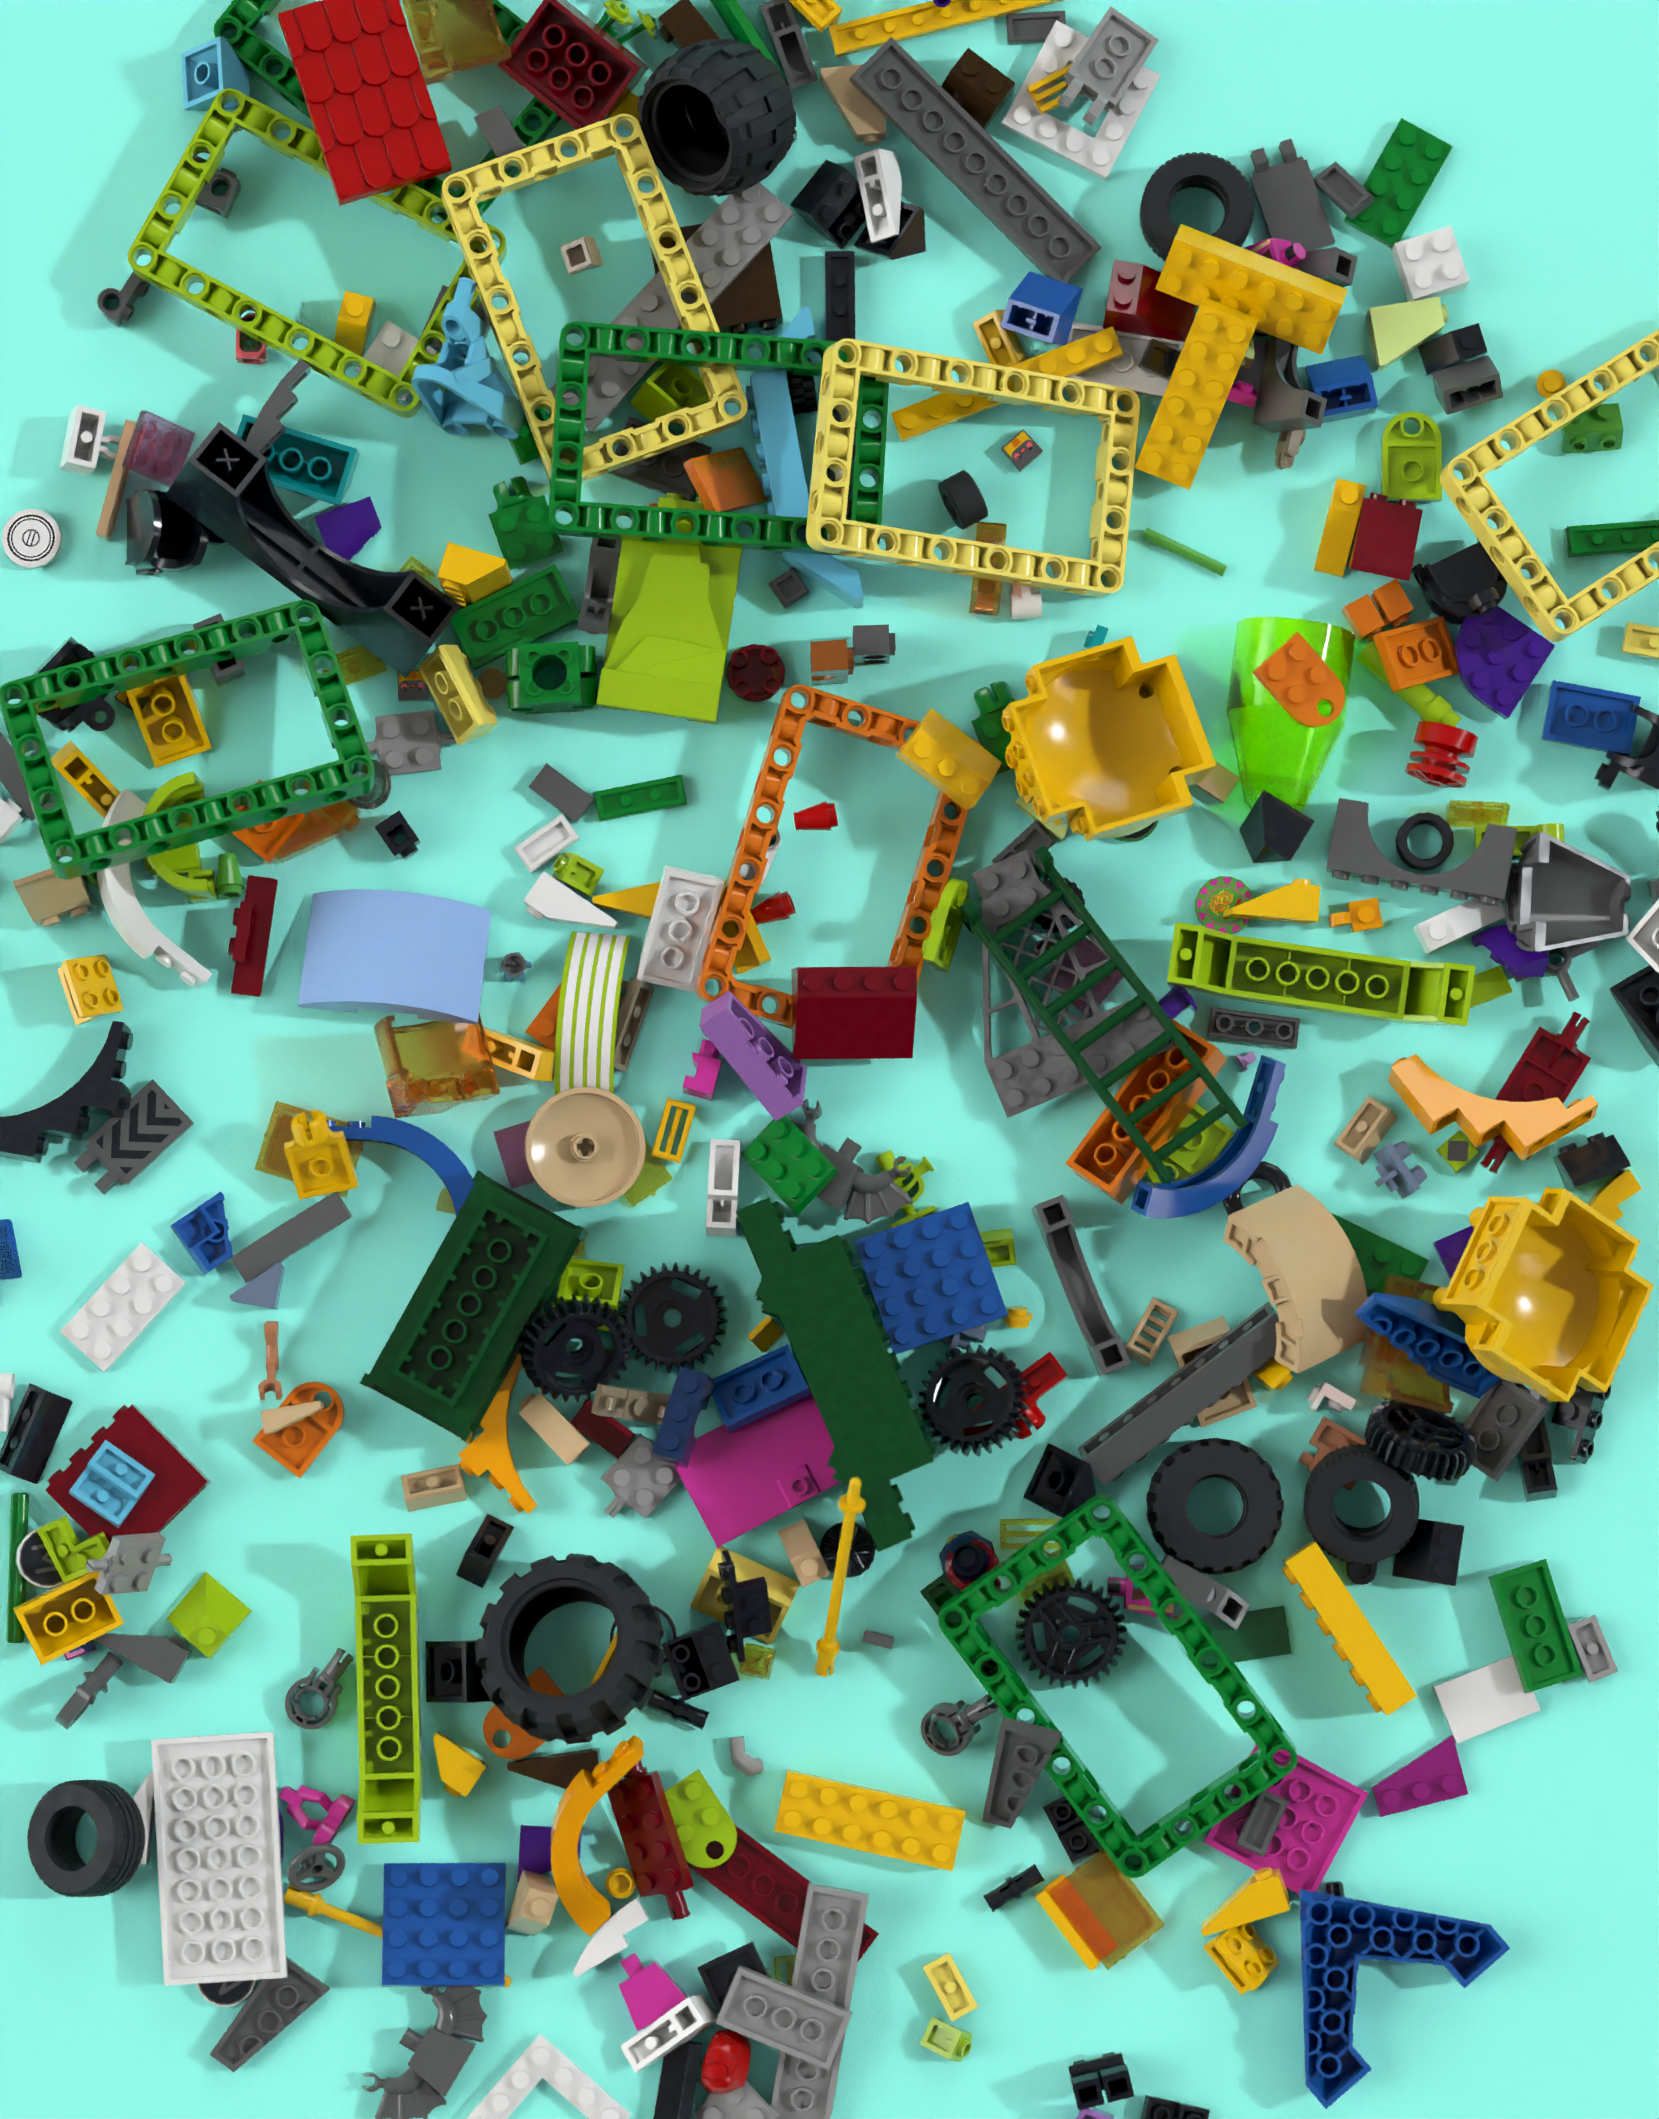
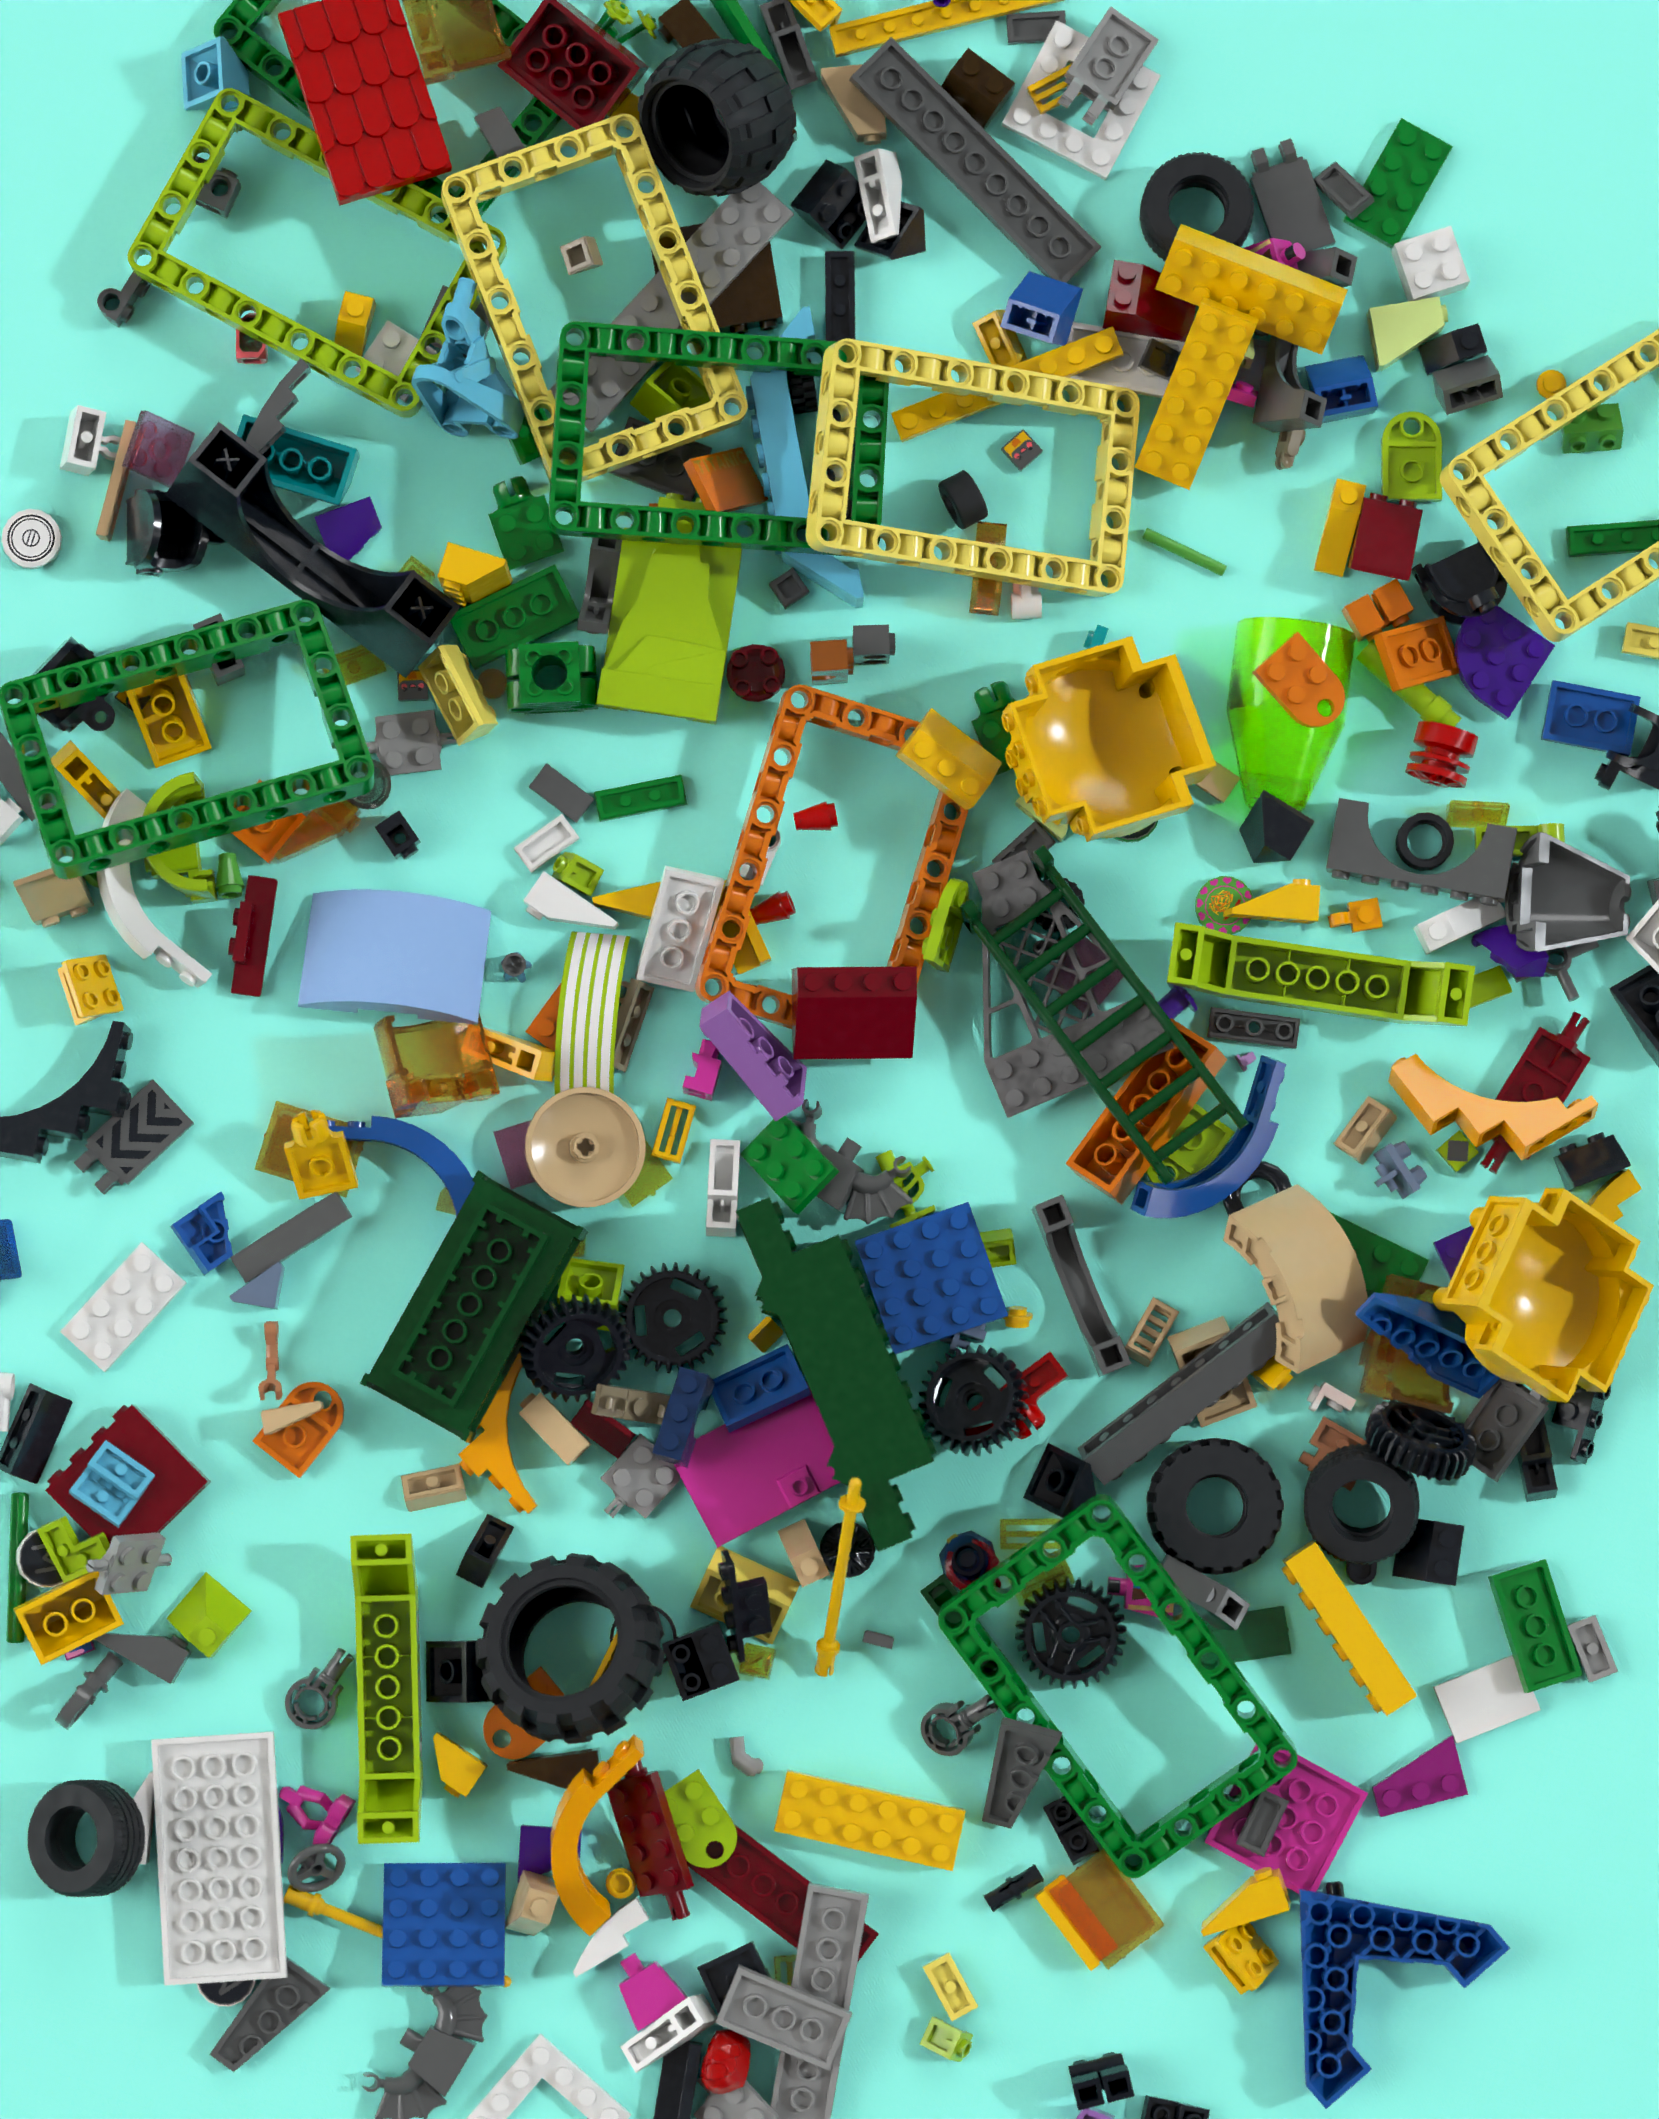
black pin [646,1689,709,1730] -> none

